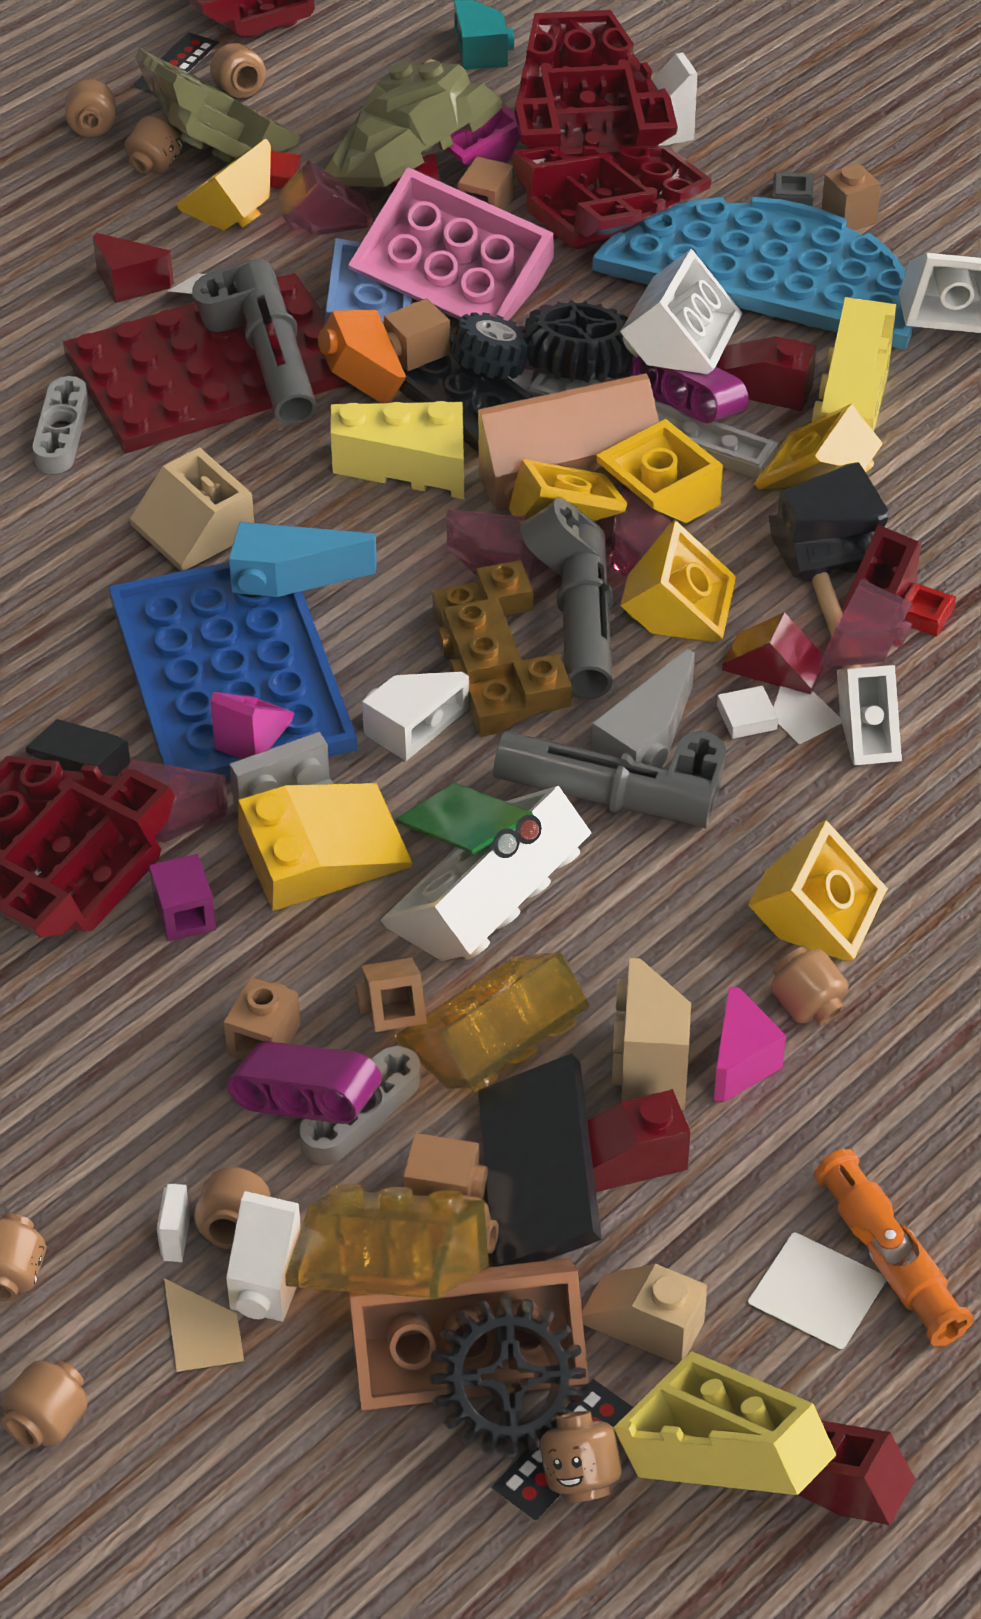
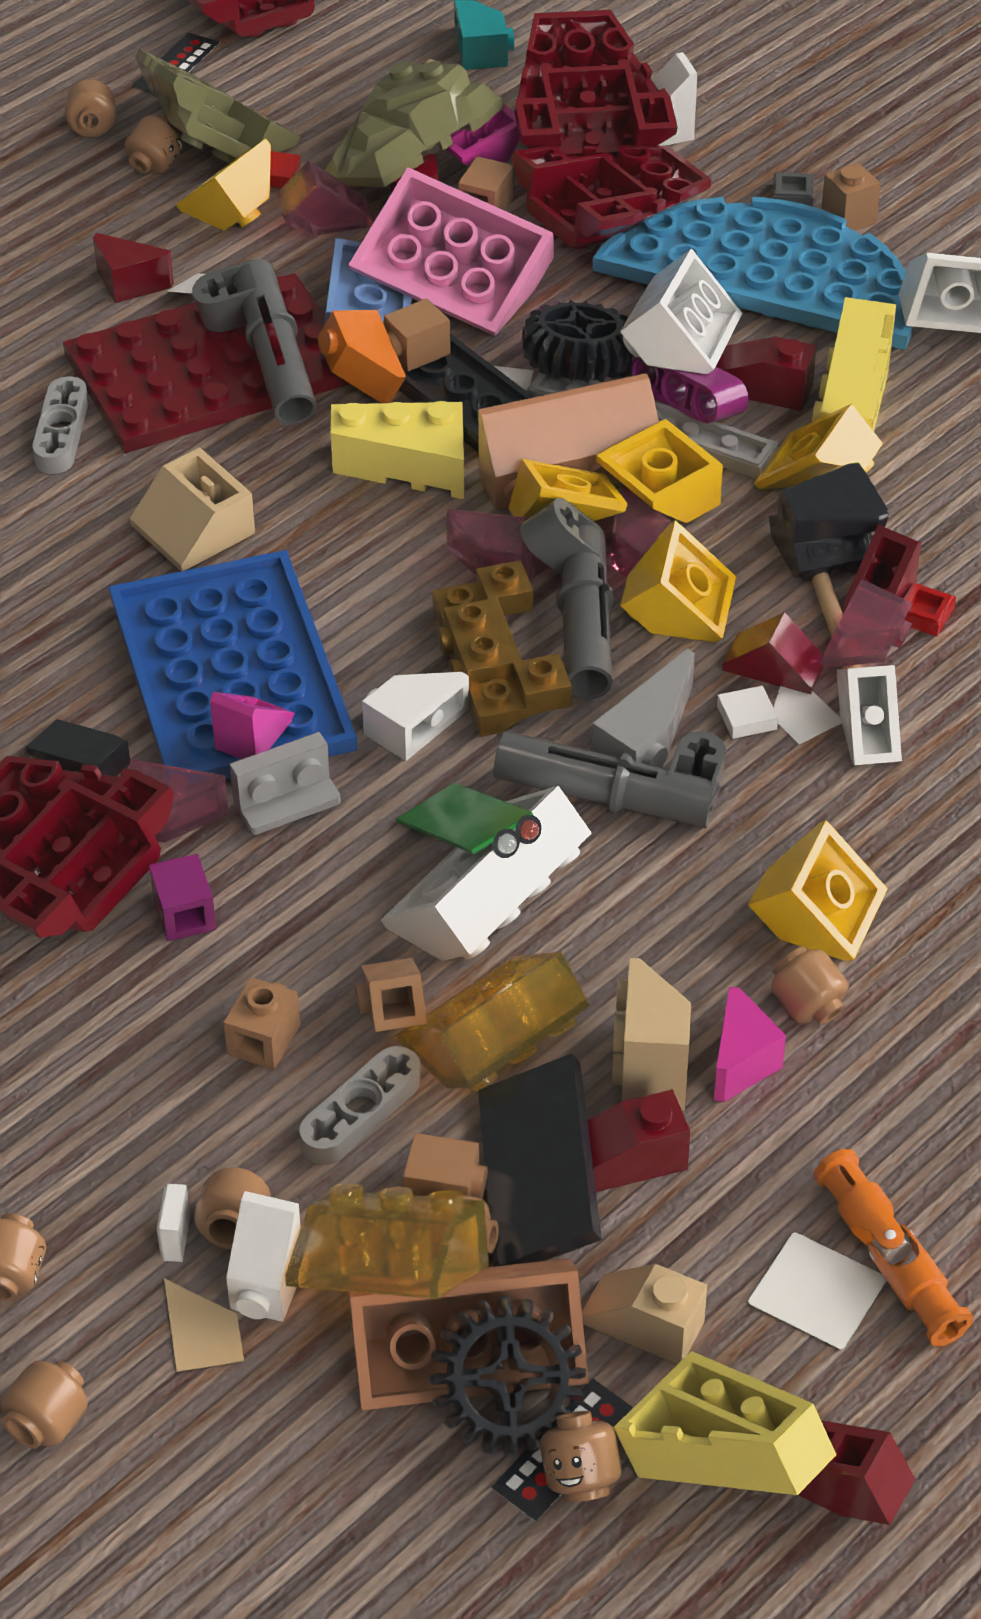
medium nougat head [210,43,266,99] -> none
magenta beam [227,1041,382,1124] -> none
dark azure slope [229,522,377,597] -> none
yellow slope [238,783,412,912] -> none
black wheel [451,312,530,379] -> none

